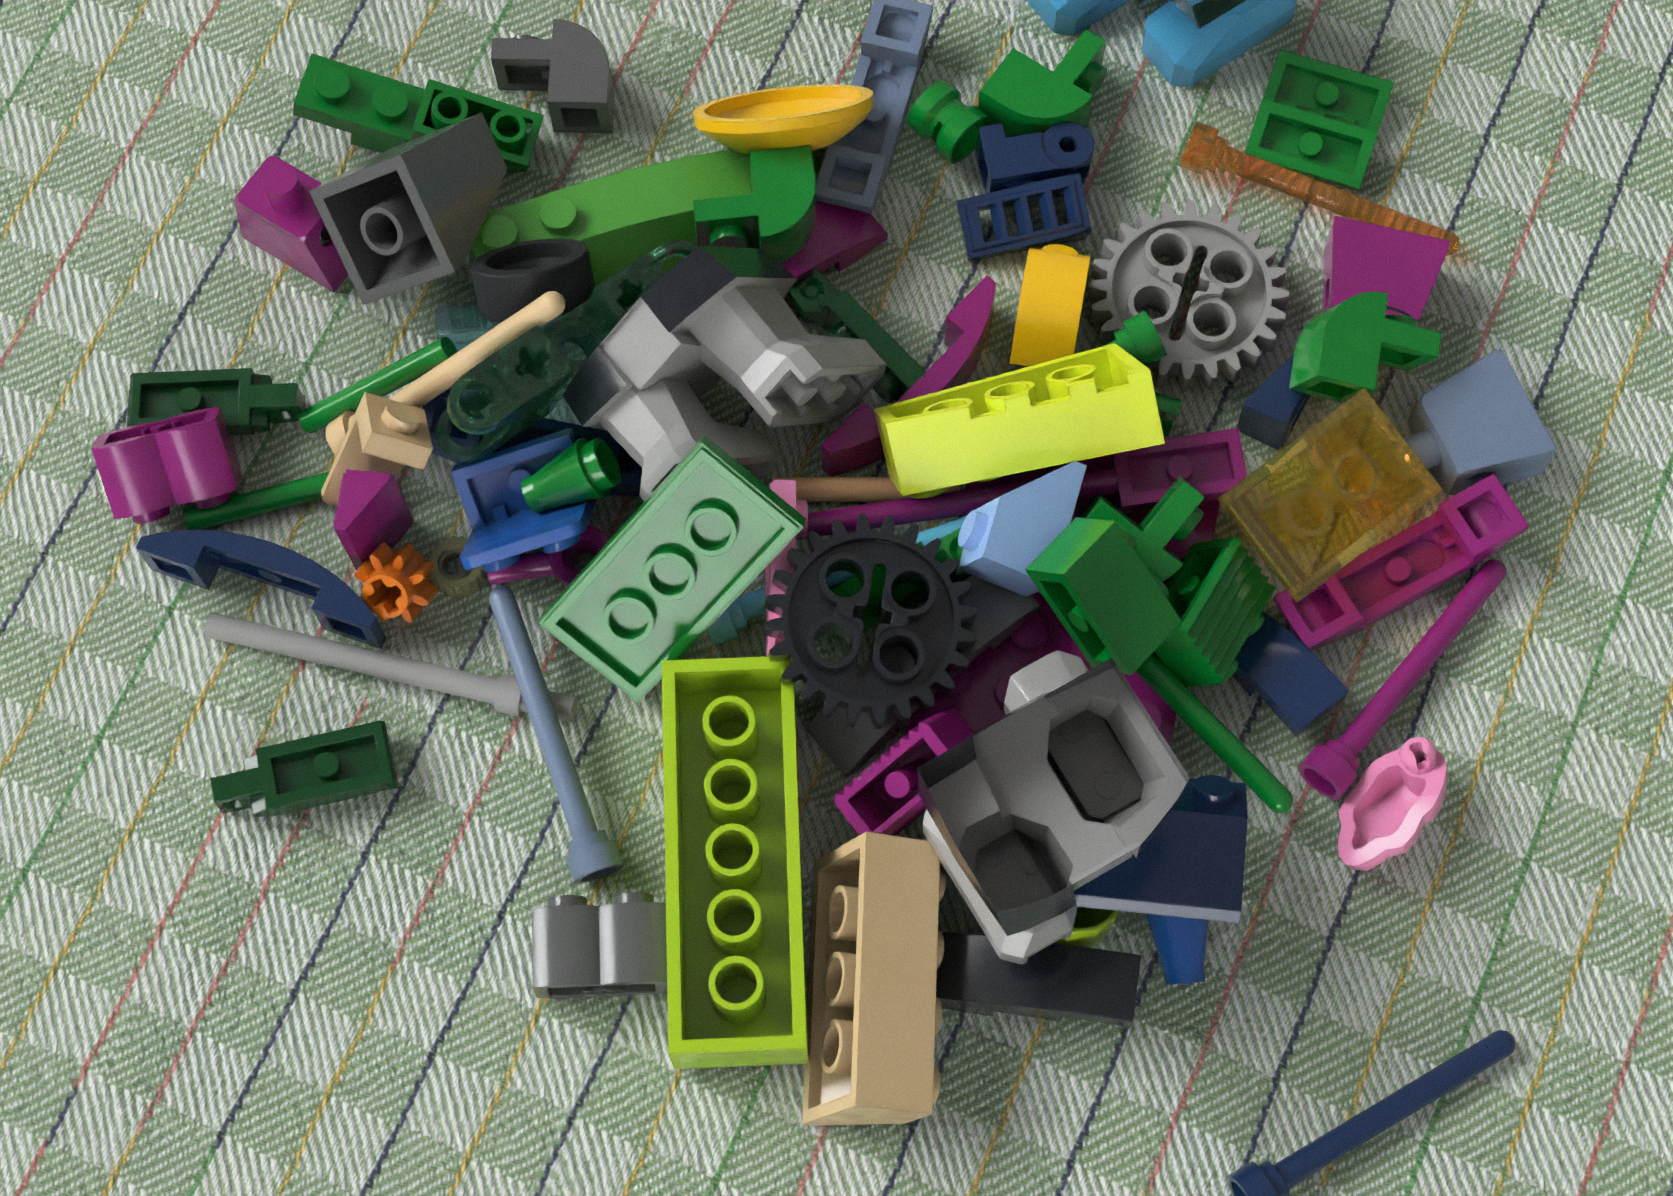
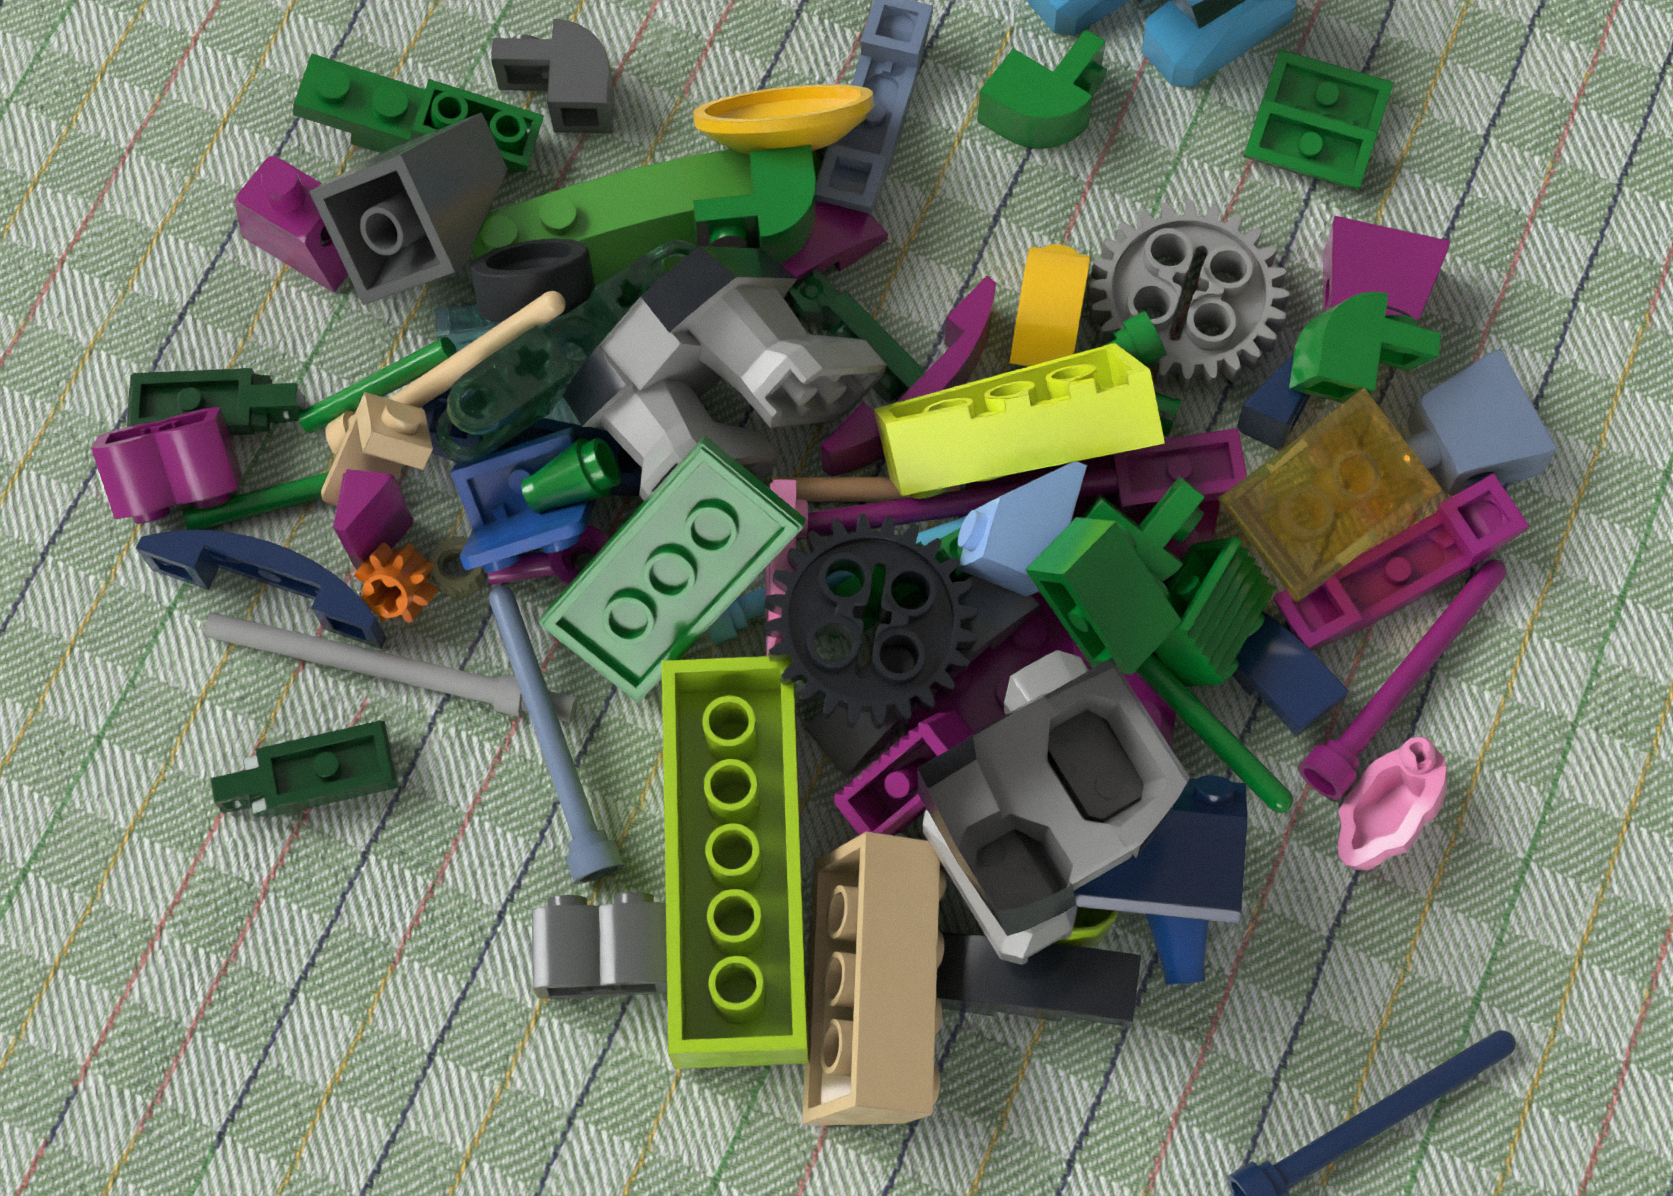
green wheel [907,79,991,164] -> none
dark blue slope [956,173,1091,261] -> none
dark blue leg [975,122,1094,194] -> none
clear orange piece [1179,121,1460,256] -> none

